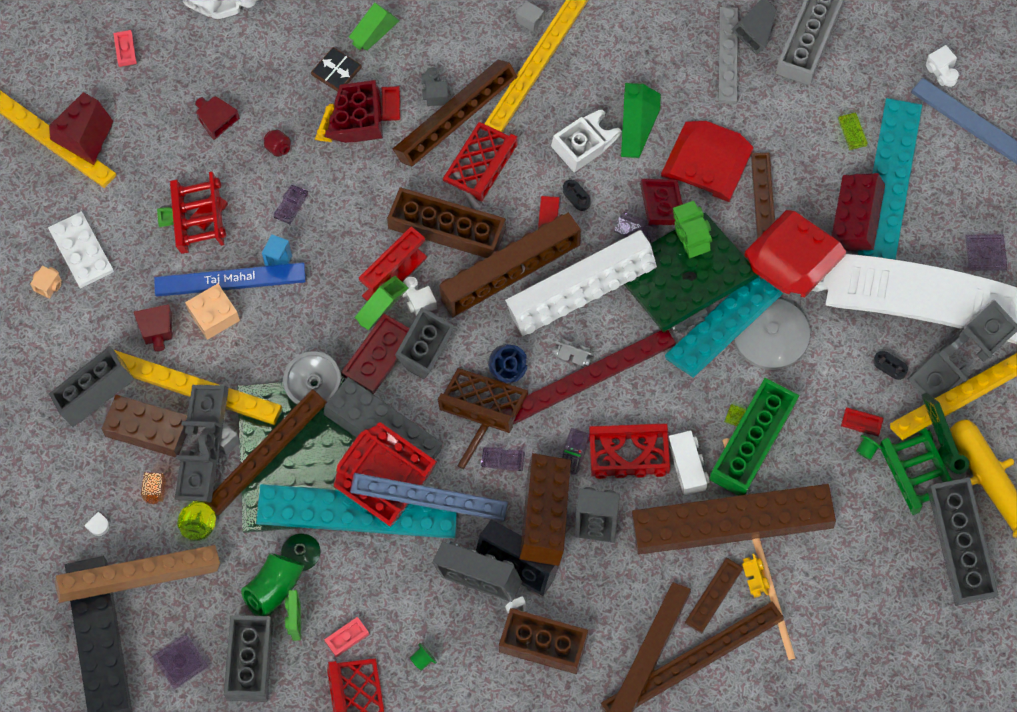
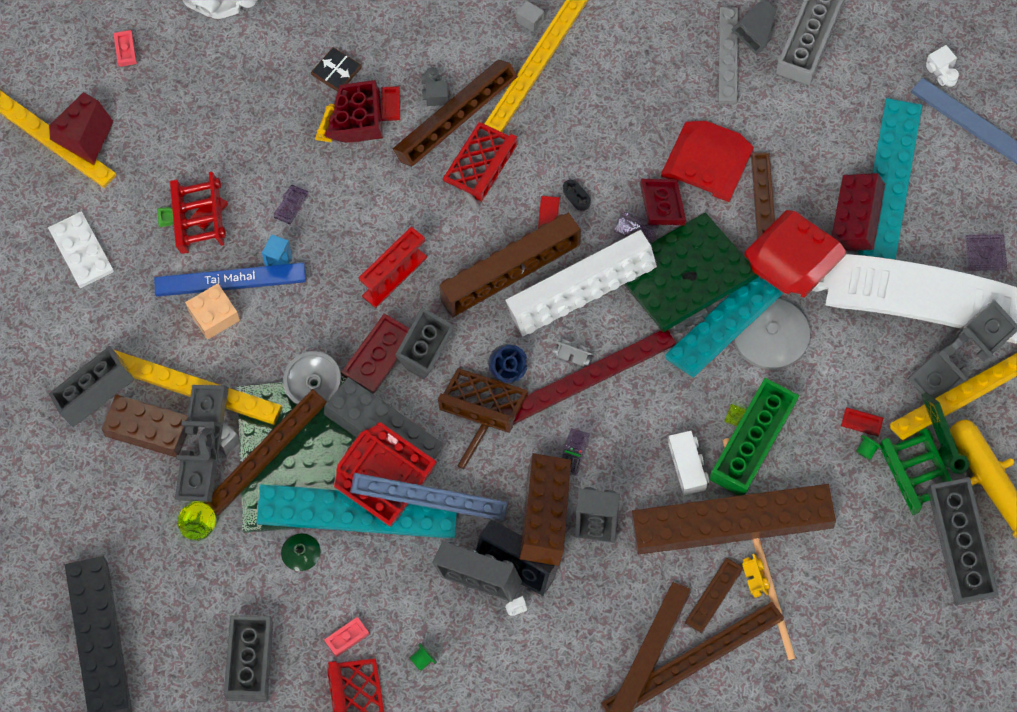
light nougat brick [30,266,62,299] -> none
medium nougat brick [55,545,220,603] -> none
white tile [84,512,109,536] -> none
dark red torso [134,304,172,352] -> none
clear orange brick [141,472,166,504] -> none
clear purple plate [152,634,208,690] -> none
dark red torso [195,96,240,140] -> none
green brick [241,553,304,616] -> none
dark red head [264,129,291,157] -> none
bright green plate [285,590,301,641] -> none
bright green slope [349,2,400,51] -> none
bright green slope [354,276,409,330] -> none
reddish brown brick [387,187,506,258] -> none
white brick [402,277,437,316] -> none
clear purple slope [481,447,525,471] -> none
reddish brown brick [499,608,588,674] -> none
white brick [551,110,622,173] -> none
red fence [589,424,670,479] -> none
green wedge [621,83,661,158] -> none
bright green brick [673,201,712,258] -> none
clear neon green tile [838,112,868,150] -> none
black beam [873,351,908,380] -> none

